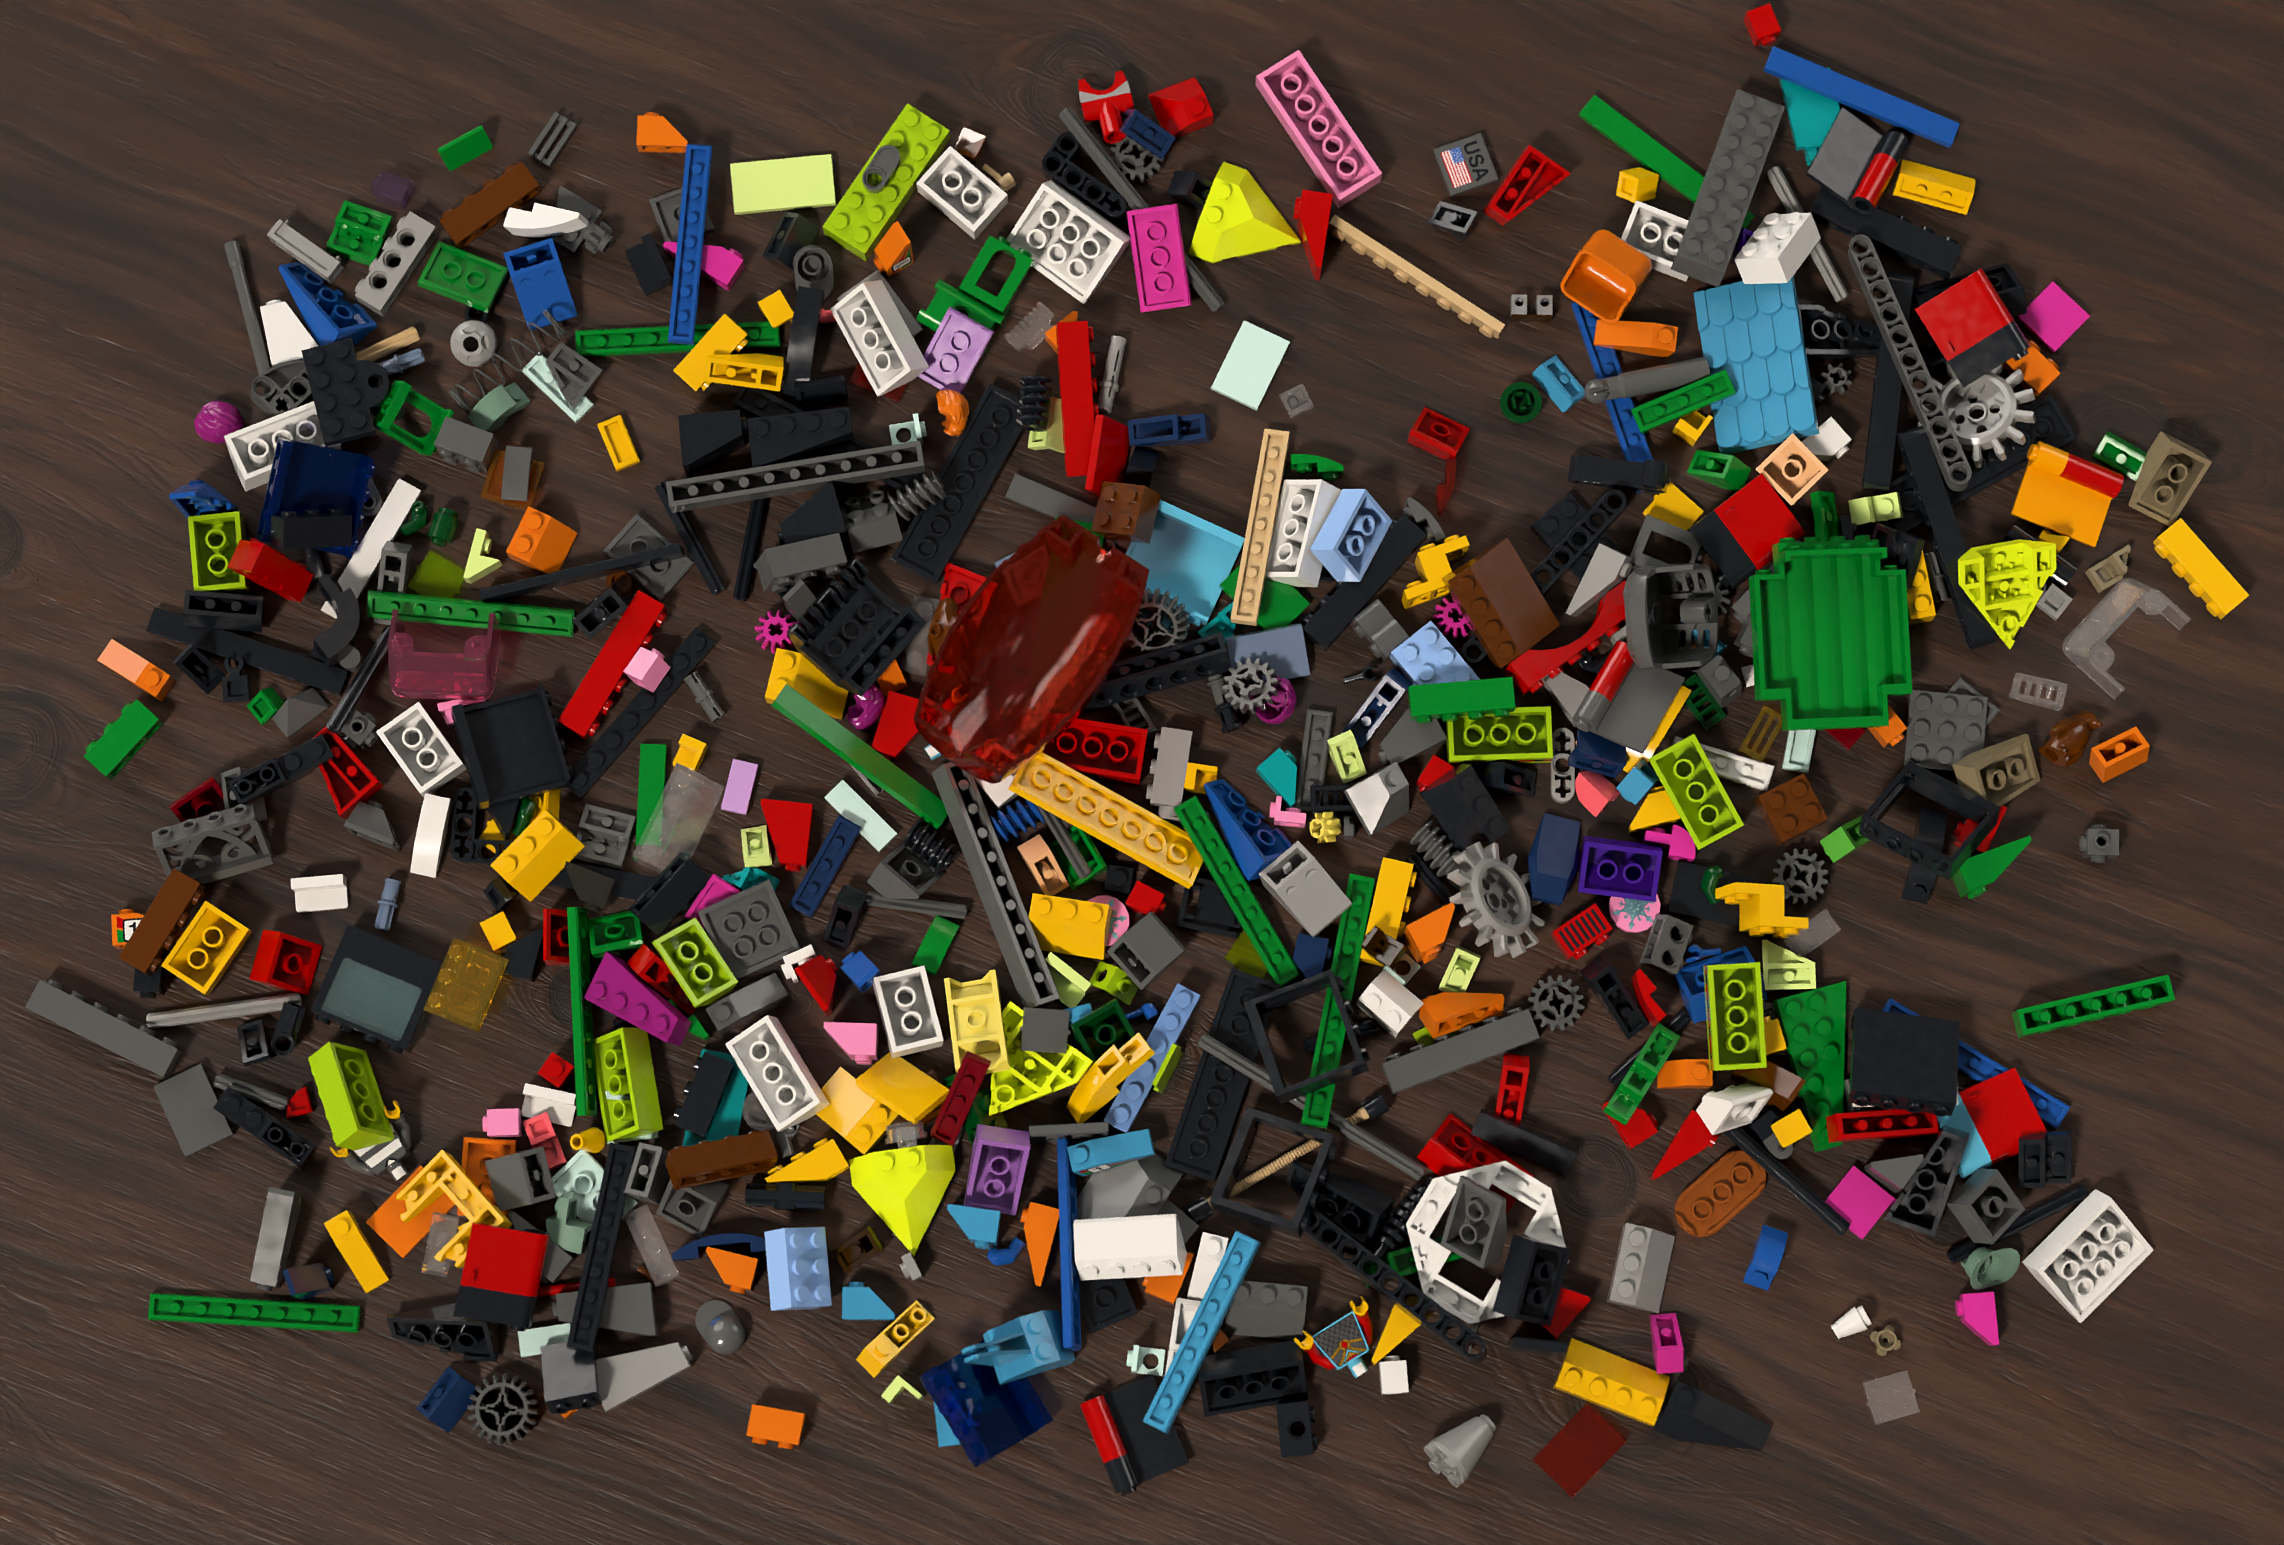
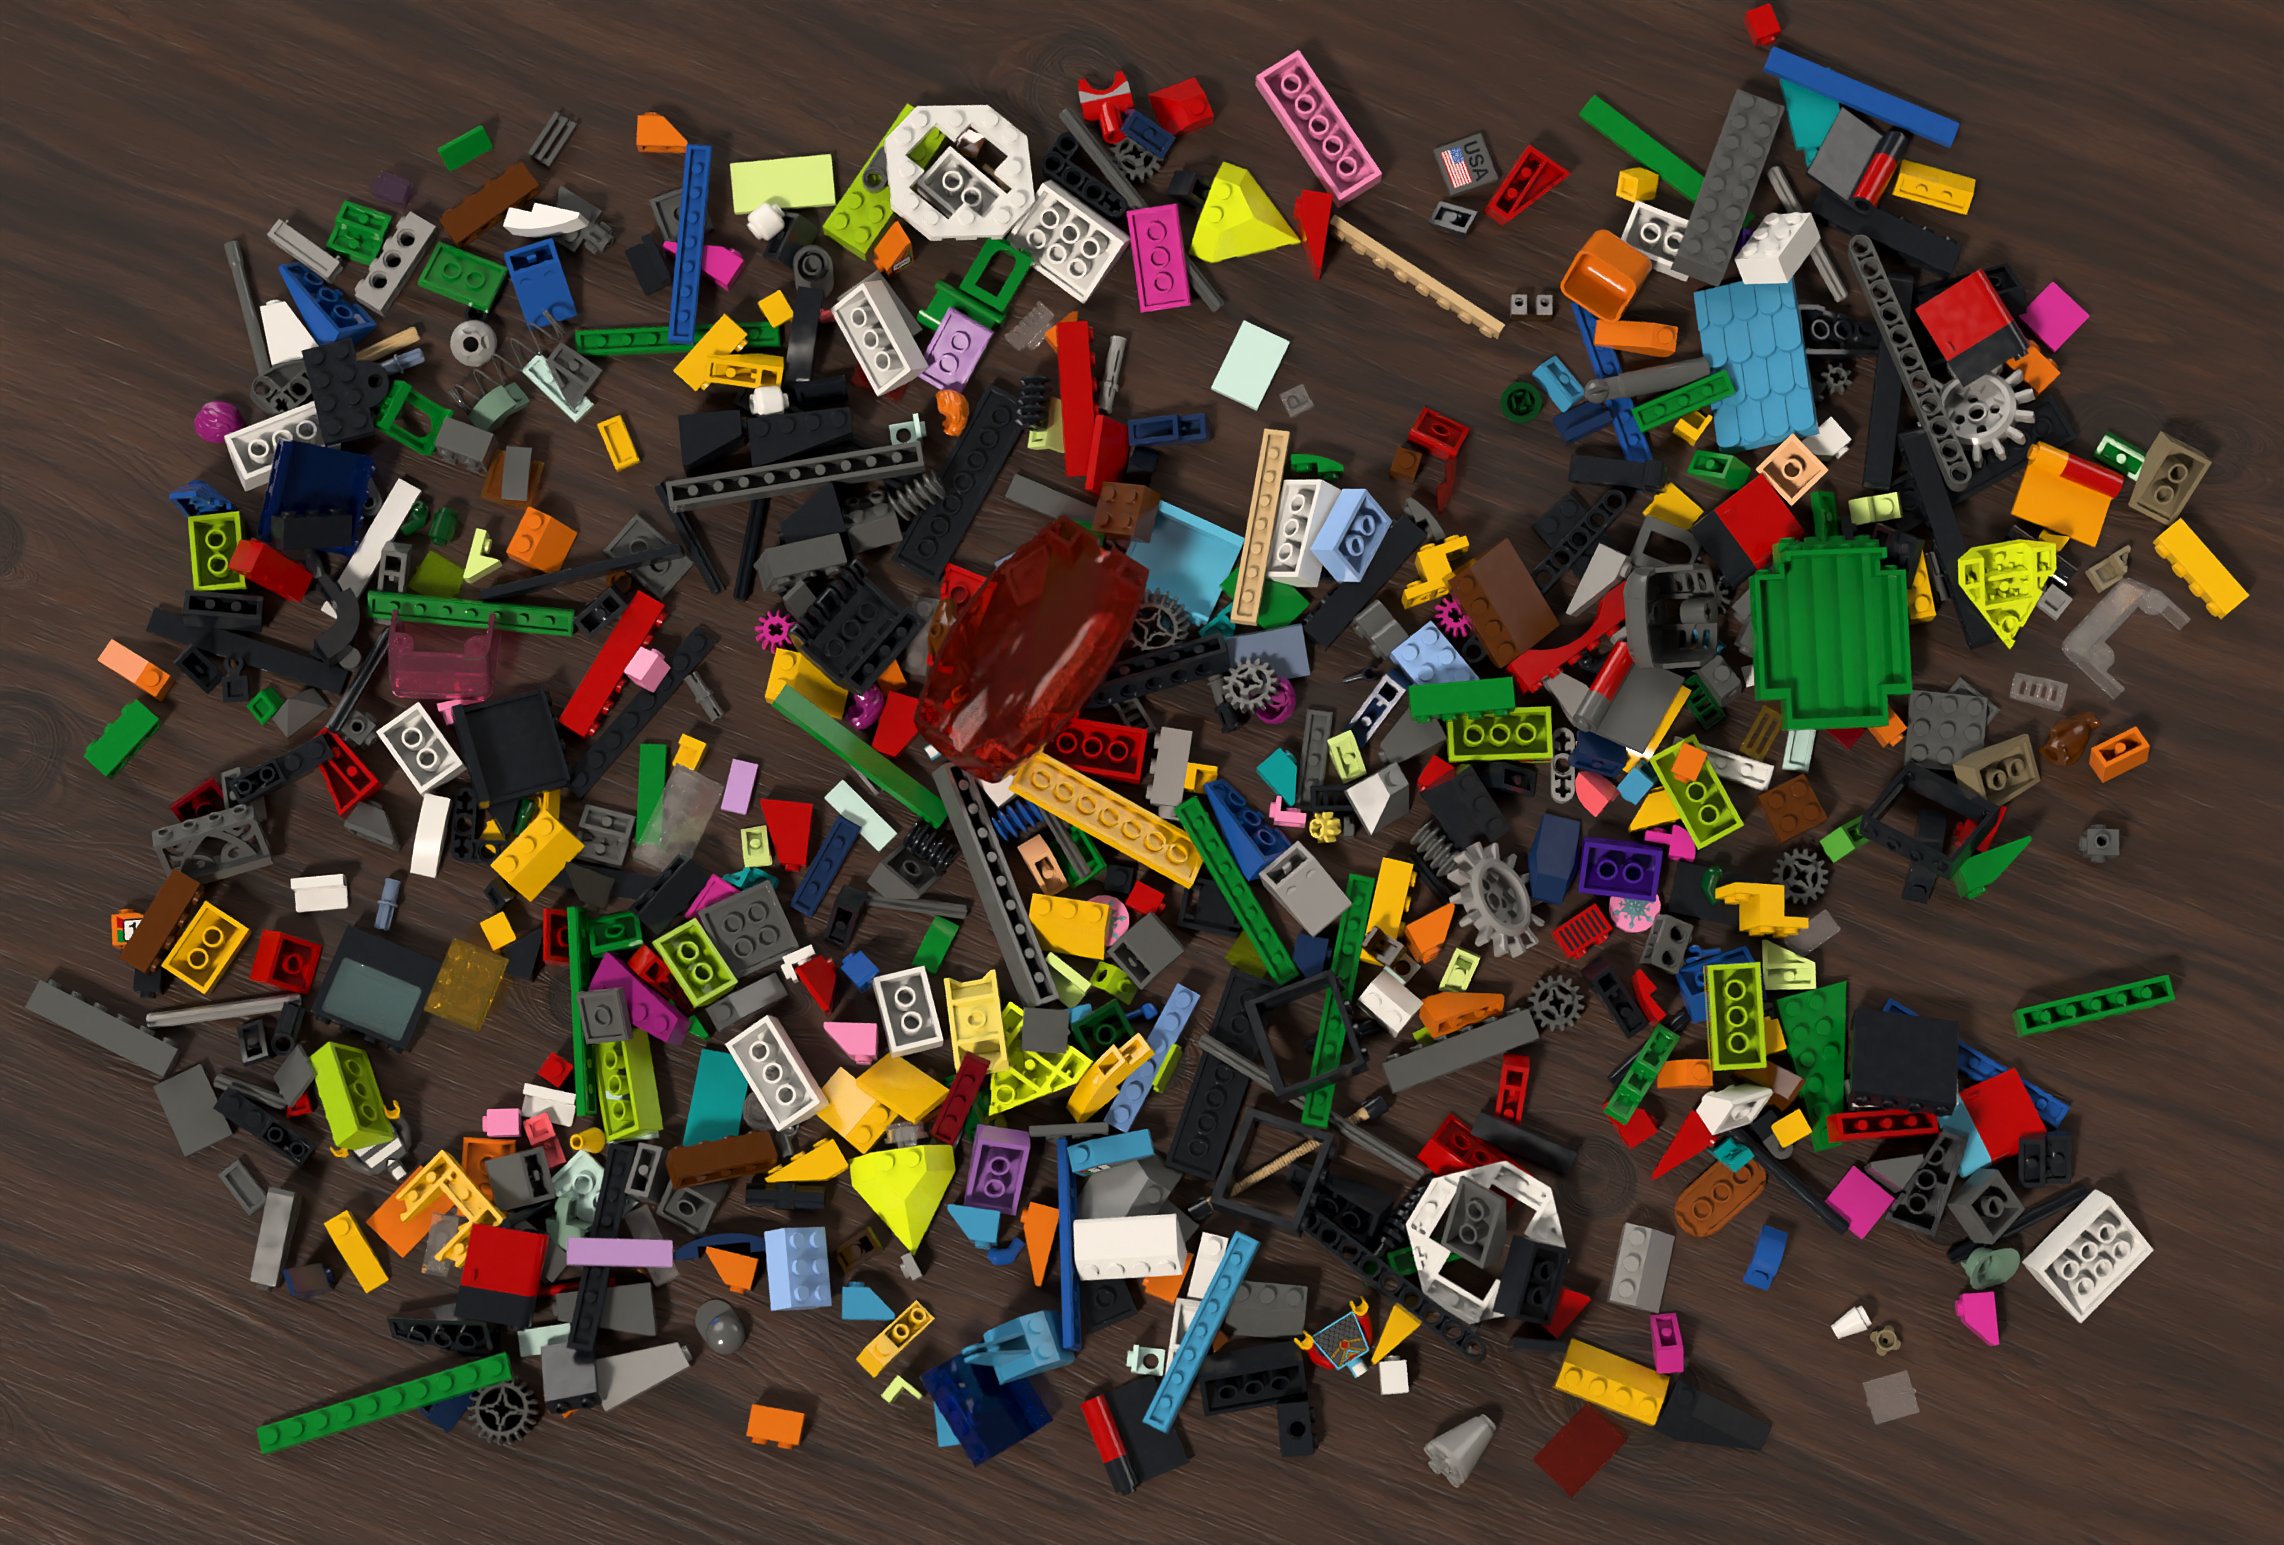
green tile [148,1293,361,1333] -> none
black brick [673,1052,735,1139] -> none
none -> dark grey tile [218,1159,267,1217]
none -> green plate [256,1352,514,1455]
none -> dark grey piece [274,1044,317,1107]
none -> black bar [502,1199,553,1229]
none -> lavender tile [567,1238,673,1268]
none -> dark grey tile [576,987,633,1044]
none -> white head [747,203,785,240]
none -> white head [749,386,789,417]
none -> white plate [884,105,1035,241]
none -> reddish brown brick [1389,446,1422,484]
none -> dark blue panel [1552,401,1613,446]
none -> orange brick [1670,742,1708,784]
none -> teal slope [1706,1137,1755,1173]

